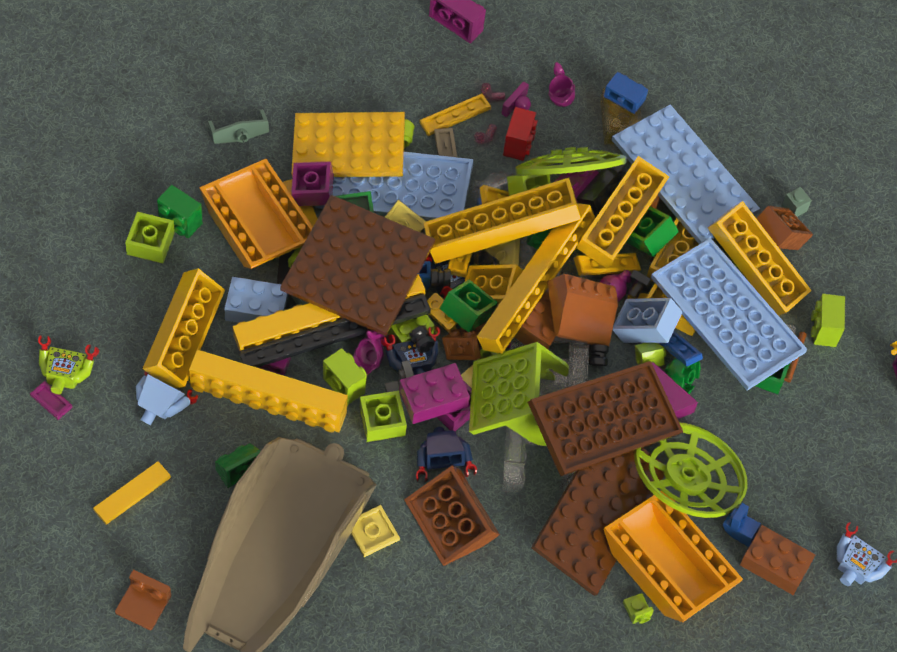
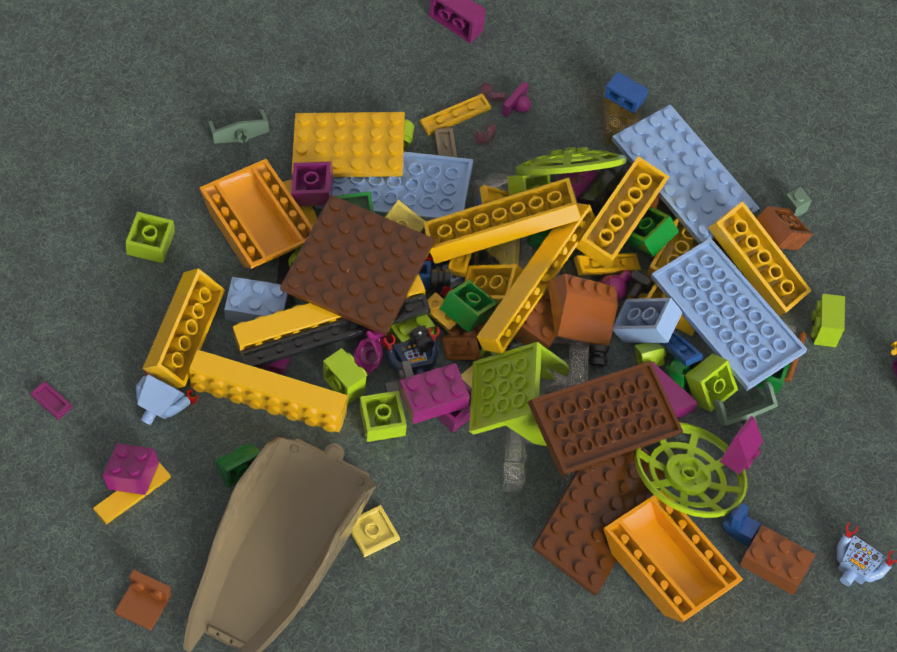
lime torso [38,335,99,394] -> none
green brick [157,185,203,239] -> none
dark orange slope [404,466,500,566] -> none
dark blue torso [416,427,477,482] -> none
red brick [503,107,538,161] -> none
magenta hair [548,62,575,107] -> none
lime bracket [623,593,654,624] -> none
none -> magenta brick [103,443,159,495]
none -> lime brick [685,353,738,412]
none -> sand green piece [714,381,778,426]
none -> magenta slope [720,416,763,475]

